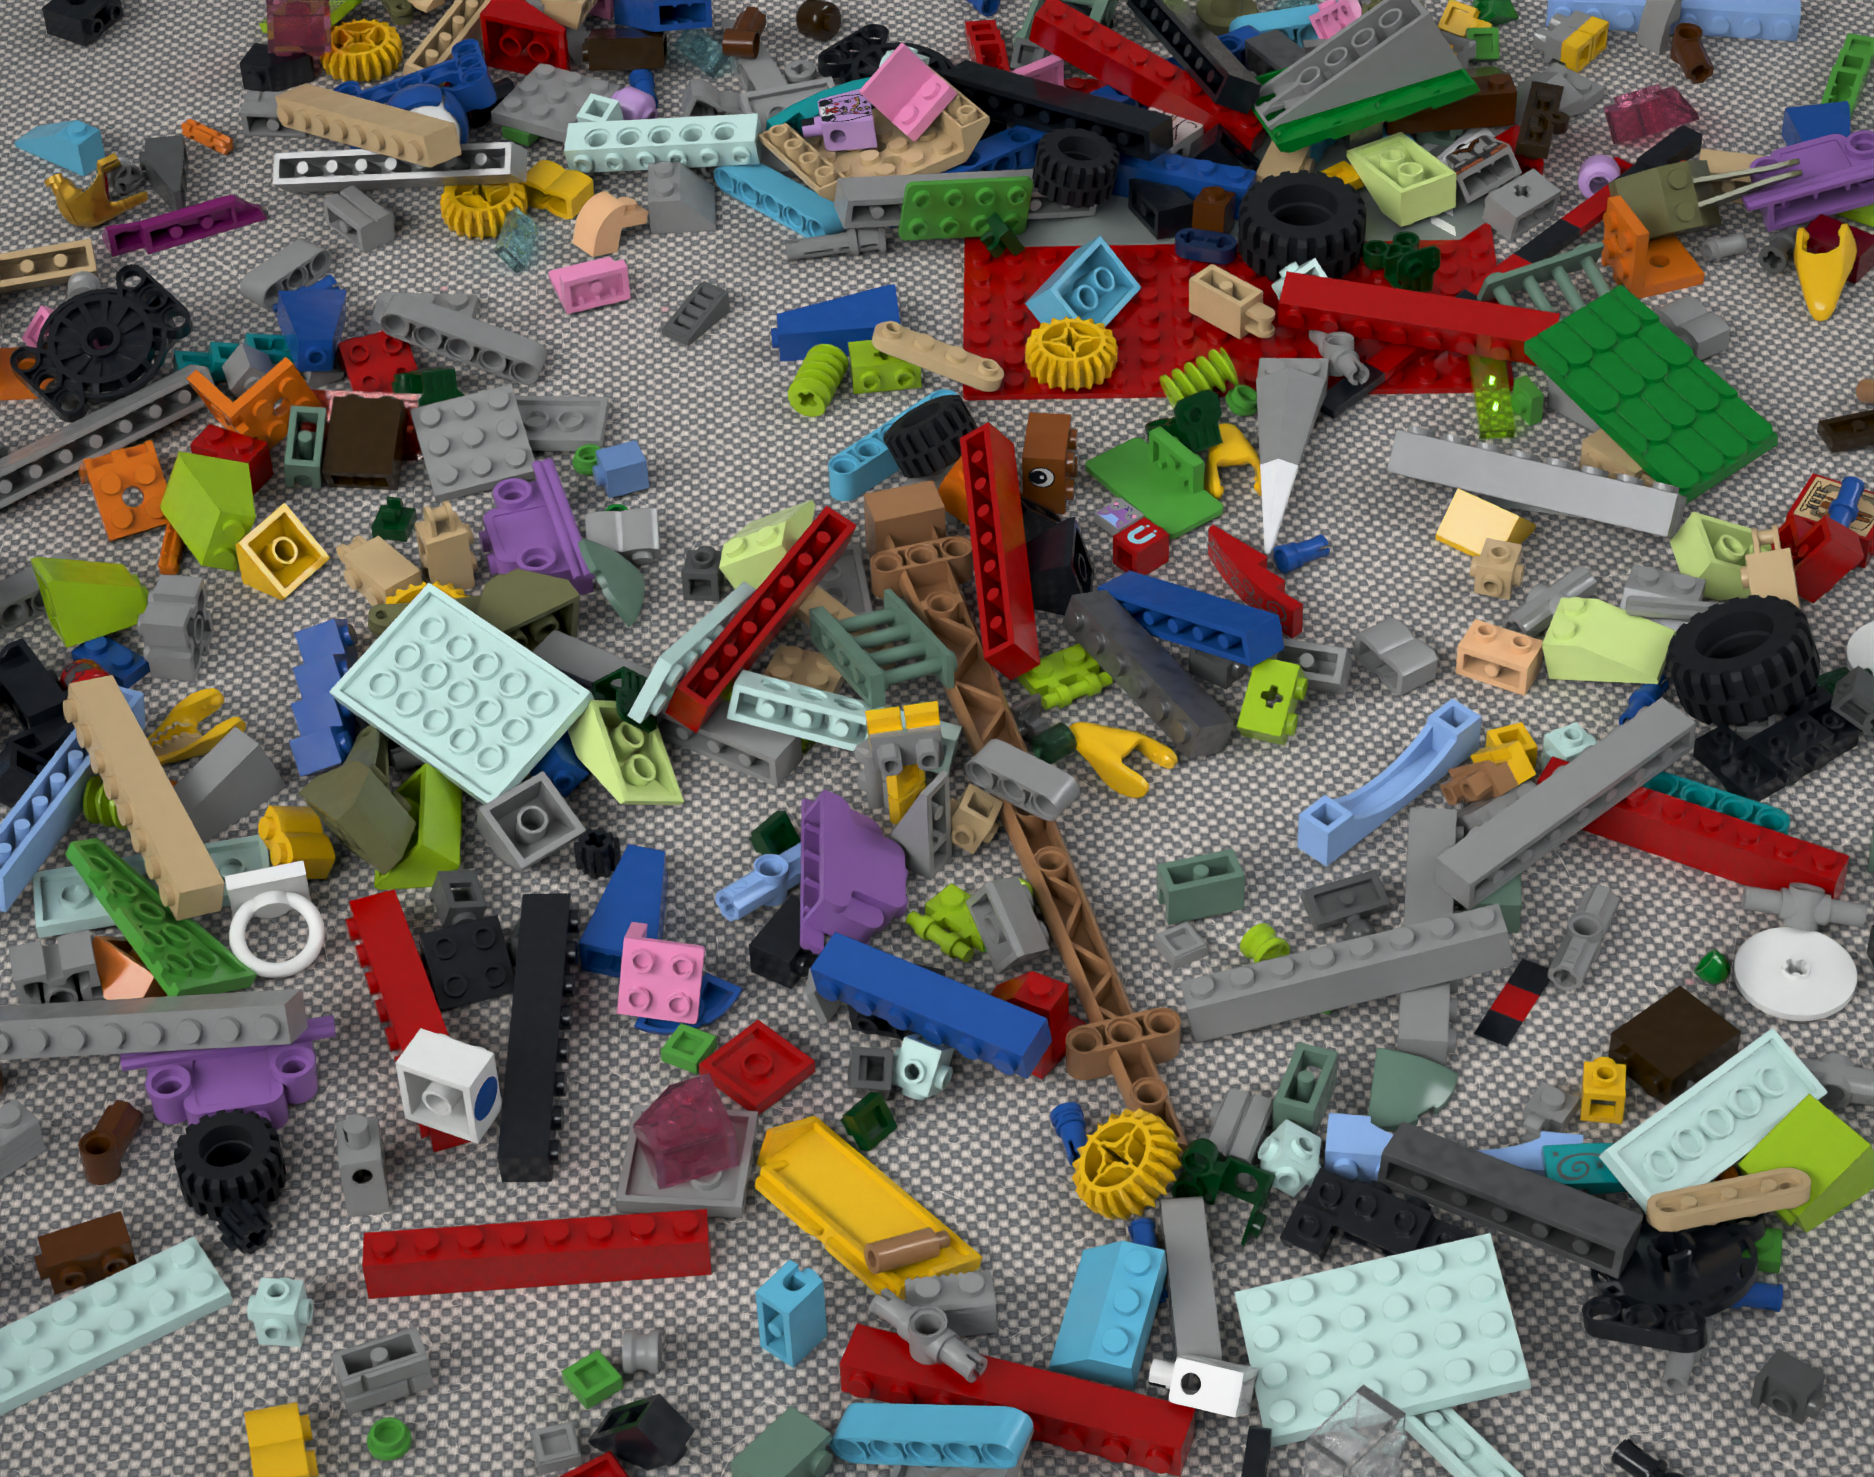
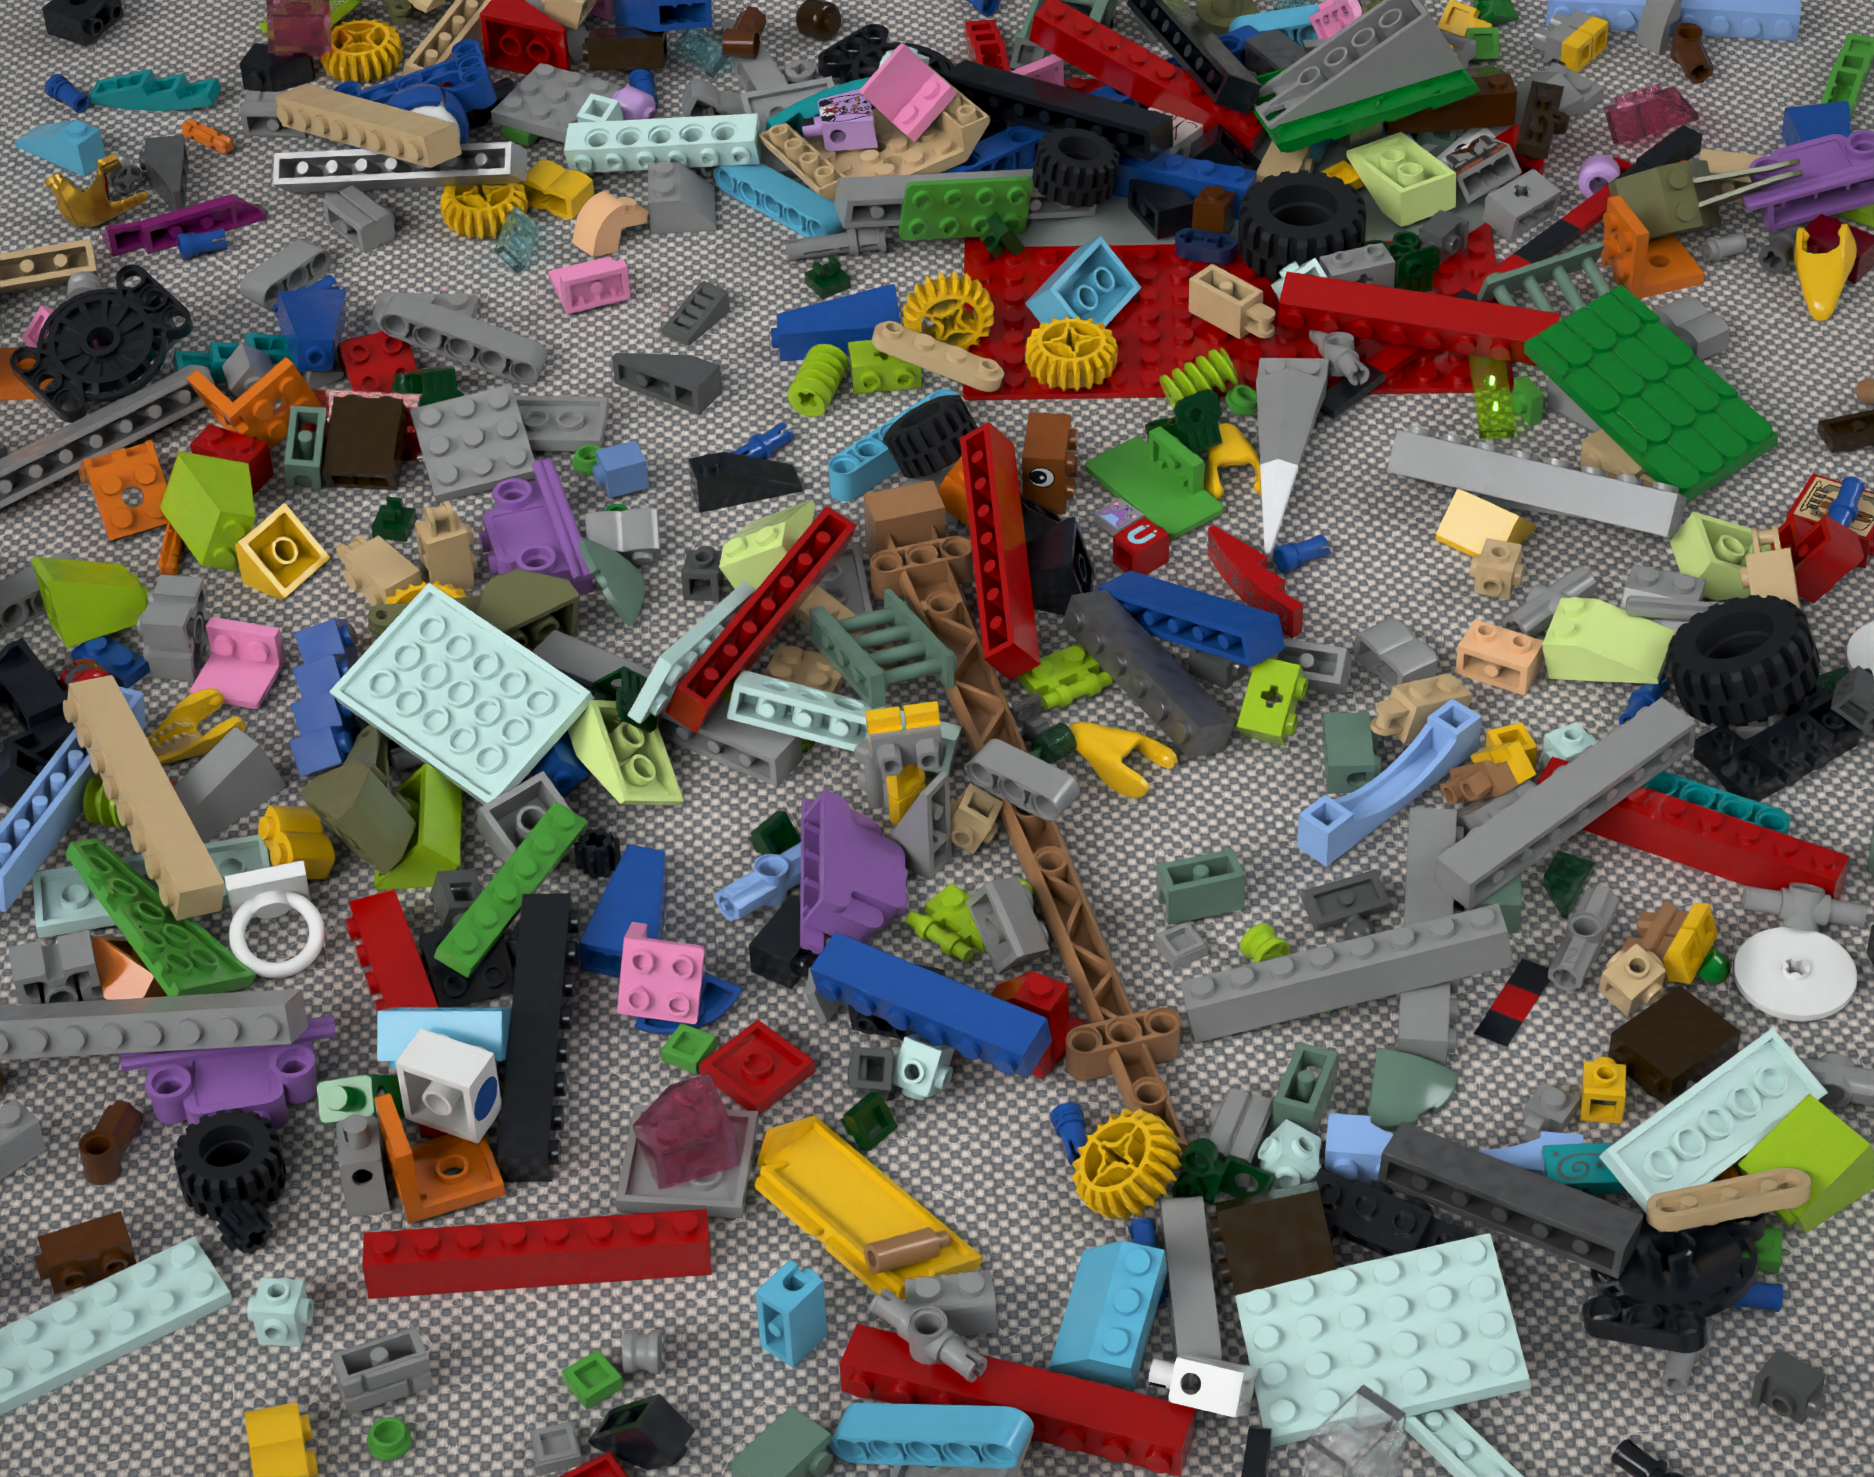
none -> blue pin [45,74,90,113]
none -> teal slope [89,69,222,111]
none -> blue pin [177,228,228,260]
none -> bright pink bracket [189,617,286,709]
none -> torso [317,1074,405,1128]
none -> orange bracket [374,1093,506,1224]
none -> medium azure slope [377,1007,512,1069]
none -> bright green plate [434,801,588,978]
none -> dark grey slope [612,353,722,415]
none -> black slope [689,452,802,513]
none -> blue pin [730,422,793,460]
none -> dark green tile [804,255,851,300]
none -> yellow gear [902,270,994,352]
none -> dark brown brick [1209,1181,1337,1296]
none -> light grey brick [1319,243,1396,288]
none -> sand green brick [1322,712,1381,794]
none -> tan brick [1370,673,1473,744]
none -> dark grey brick [1419,209,1469,265]
none -> clear green tile [1543,850,1595,919]
none -> tan brick [1598,943,1666,1017]
none -> hips [1622,901,1718,984]

